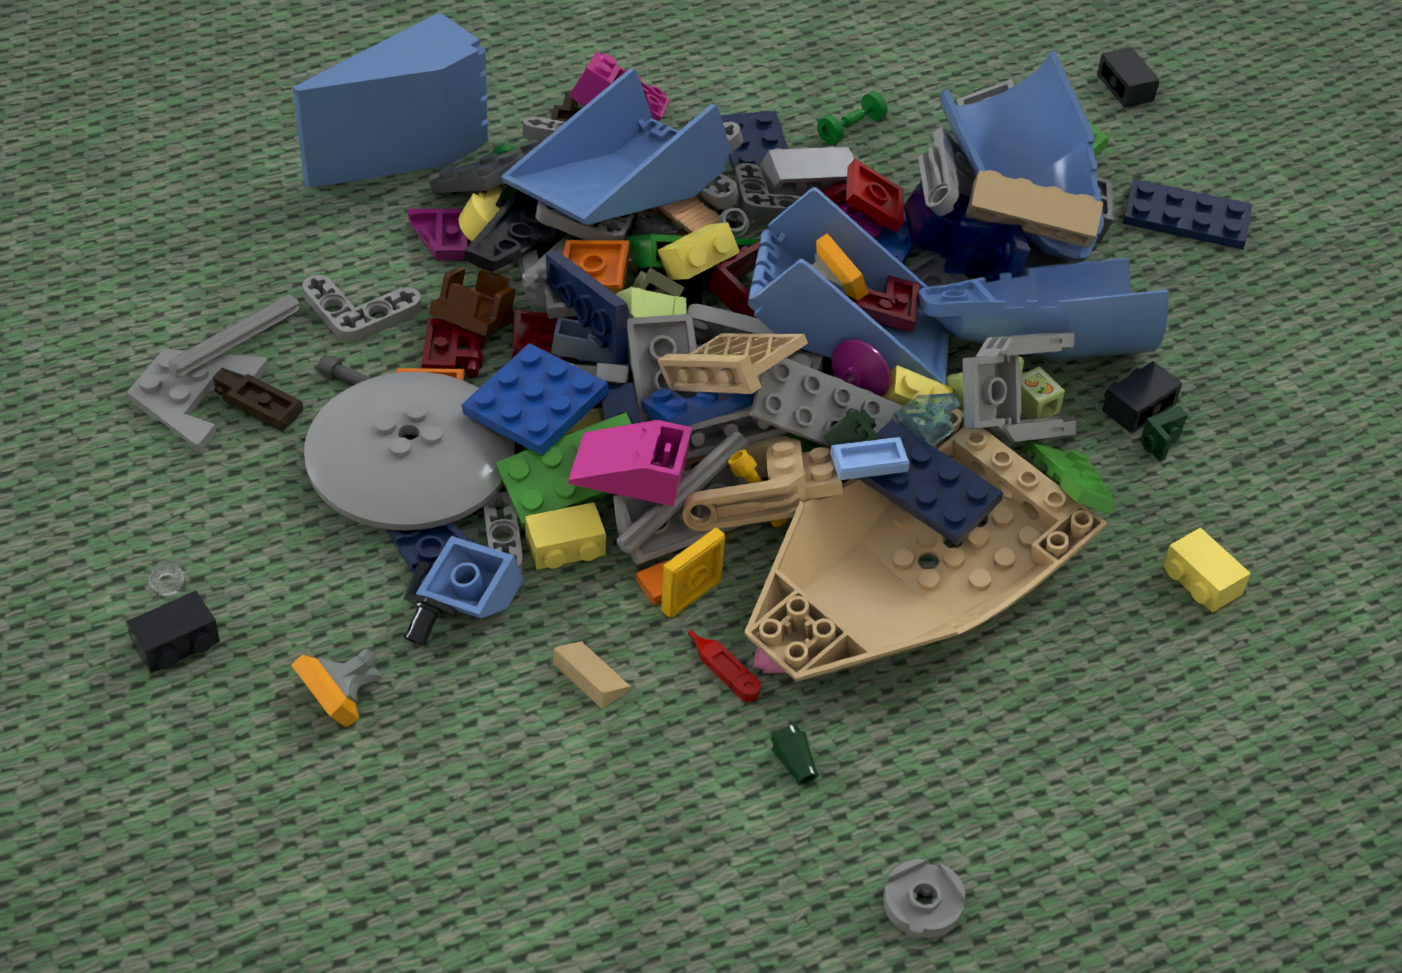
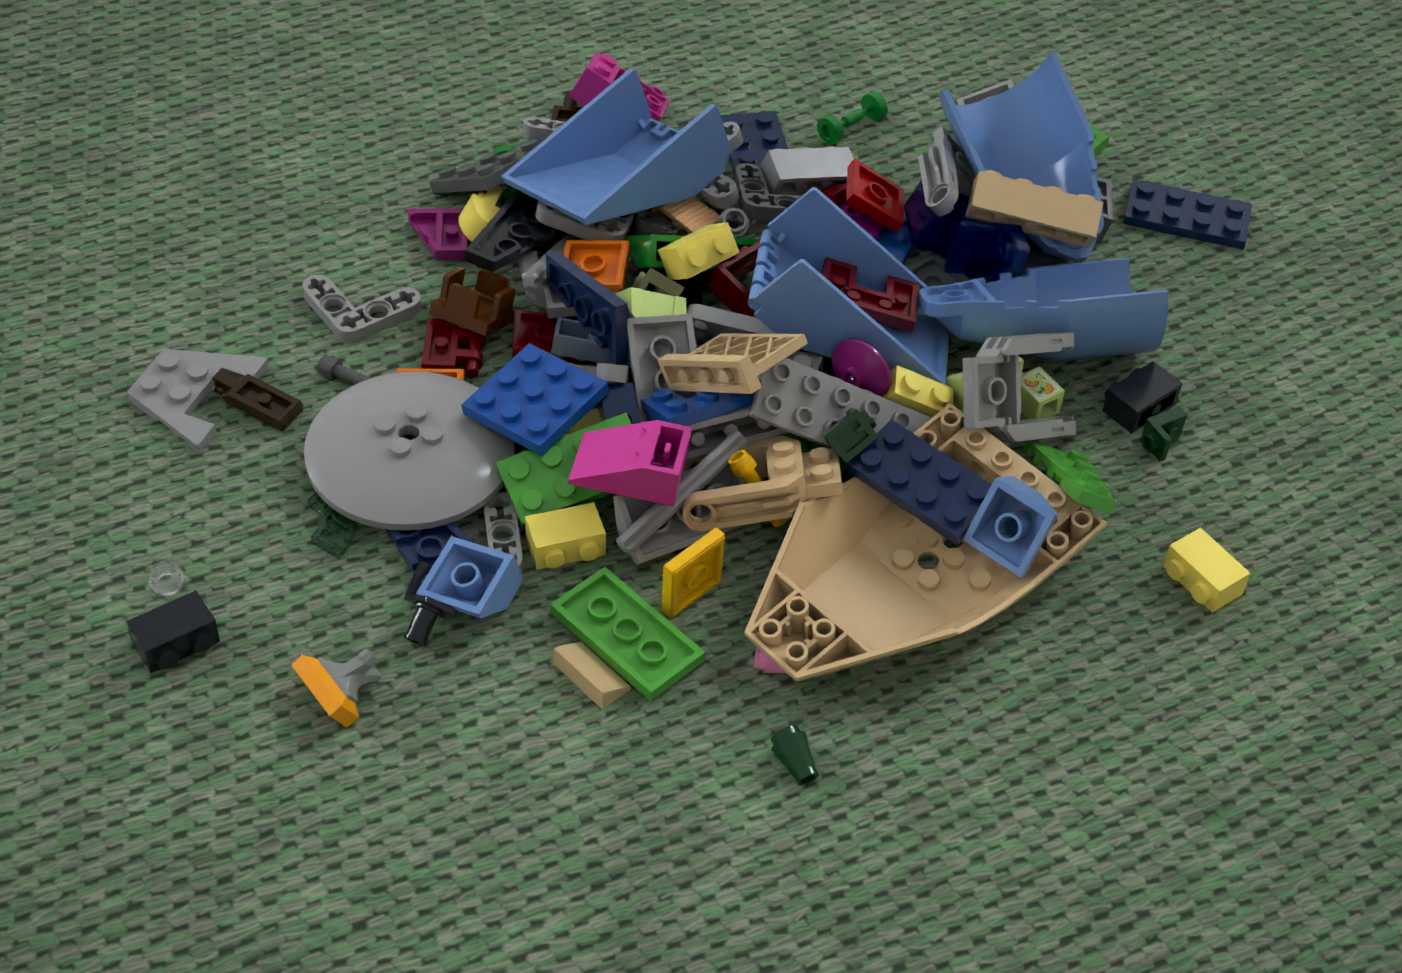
light grey axle [168,295,299,378] -> none
medium blue windscreen [293,13,489,188] -> none
orange tile [636,560,668,606] -> none
red piece [688,630,761,702] -> none
light orange piece [810,233,869,301] -> none
light blue tile [830,437,910,480] -> none
light grey plate [883,859,965,940] -> none
clear light blue slope [894,393,960,446] -> none
black brick [1097,47,1159,108] -> none
none -> clear green tile [308,492,357,560]
none -> bright green plate [550,566,706,702]
none -> medium blue slope [962,476,1058,578]

